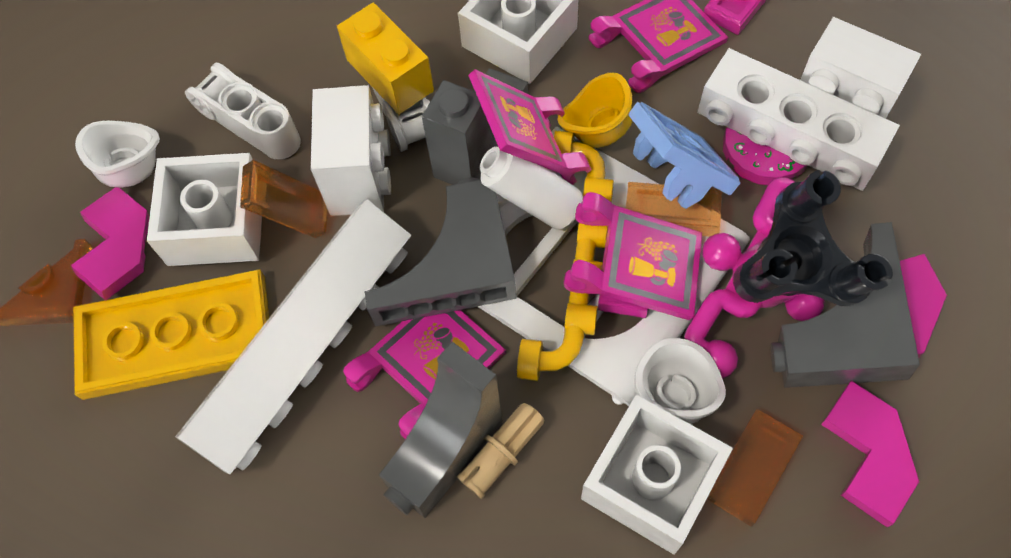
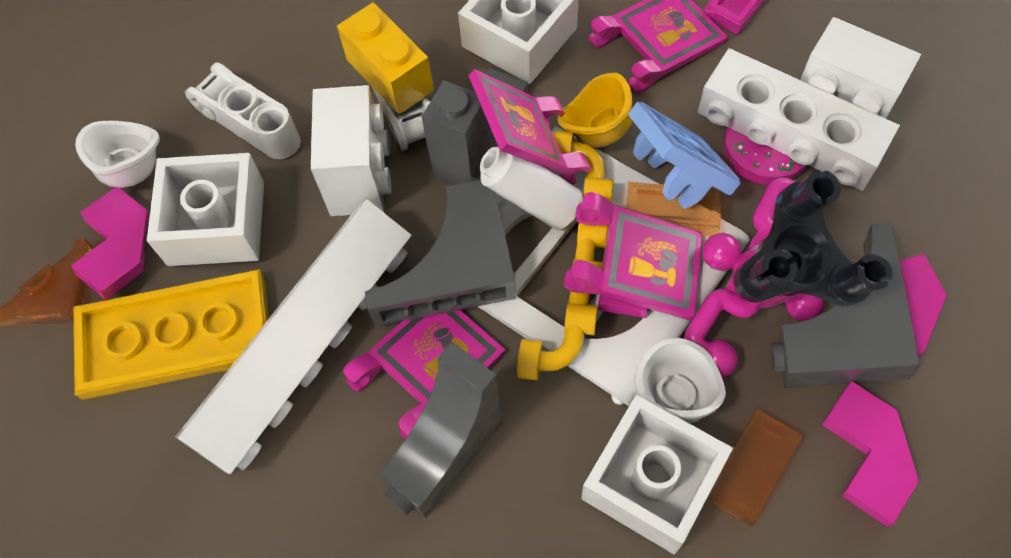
clear orange tile [240,160,327,238] -> none
tan axle [456,403,544,499] -> none

